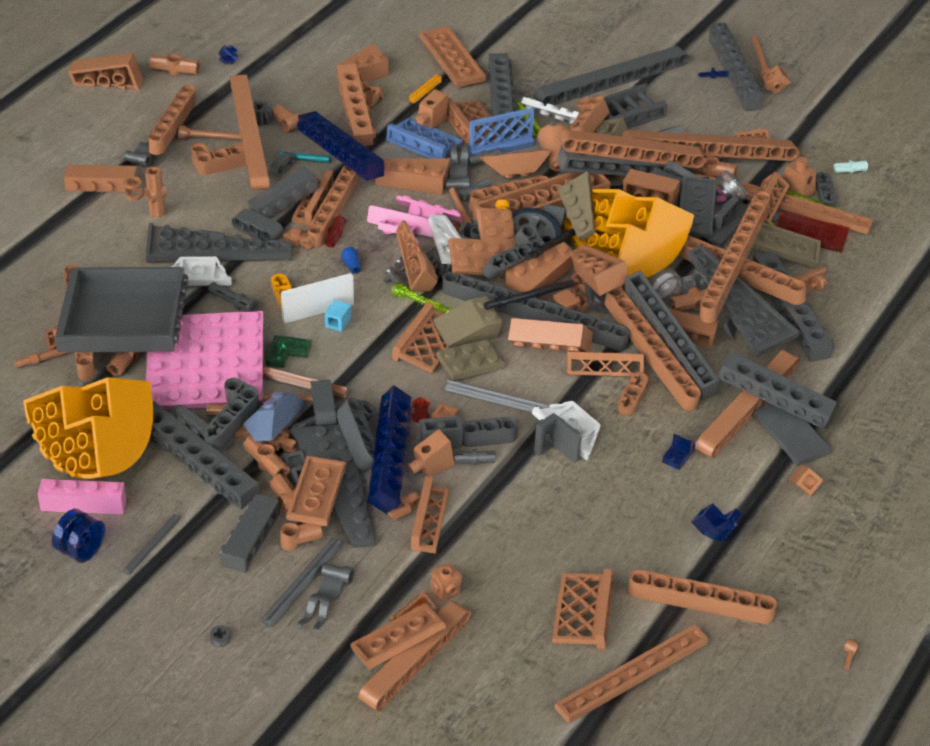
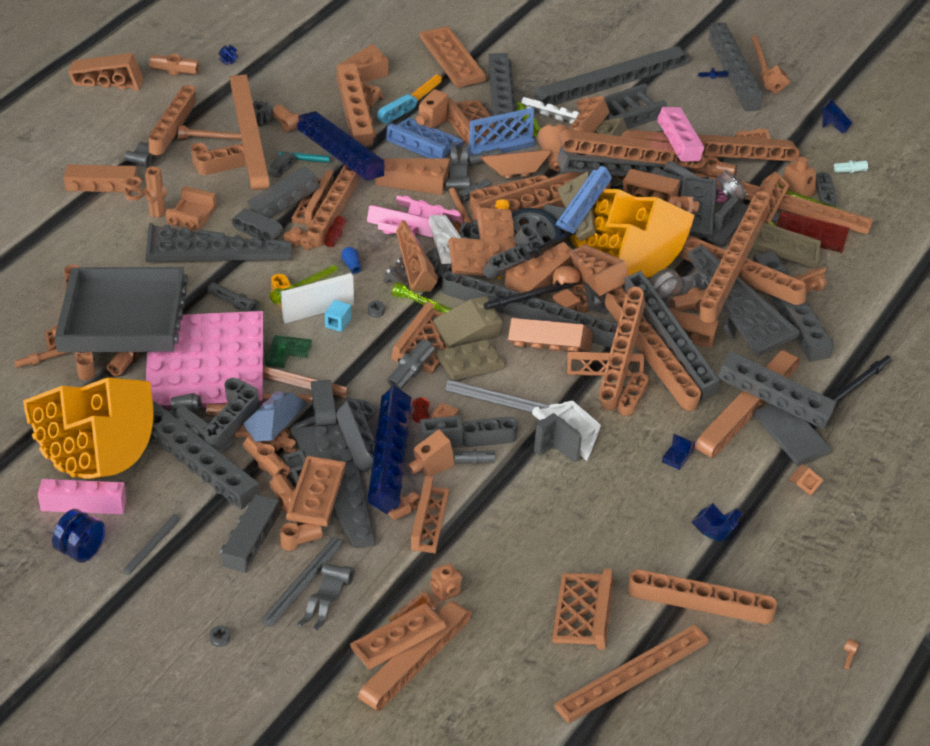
white wing [171,257,232,286] -> none
none -> nougat panel [166,186,217,231]
none -> dark grey cone [171,392,201,412]
none -> clear neon green piece [270,265,337,305]
none -> dark grey bush [368,301,385,318]
none -> medium azure beam [377,94,417,124]
none -> dark grey piece [387,340,435,391]
none -> nougat hair [552,266,580,285]
none -> medium blue fence [556,166,612,233]
none -> nougat beam [599,287,645,410]
none -> bright pink brick [658,107,704,161]
none -> nougat hips [668,196,699,213]
none -> clear blue slope [822,99,852,134]
none -> black bar [830,355,892,402]

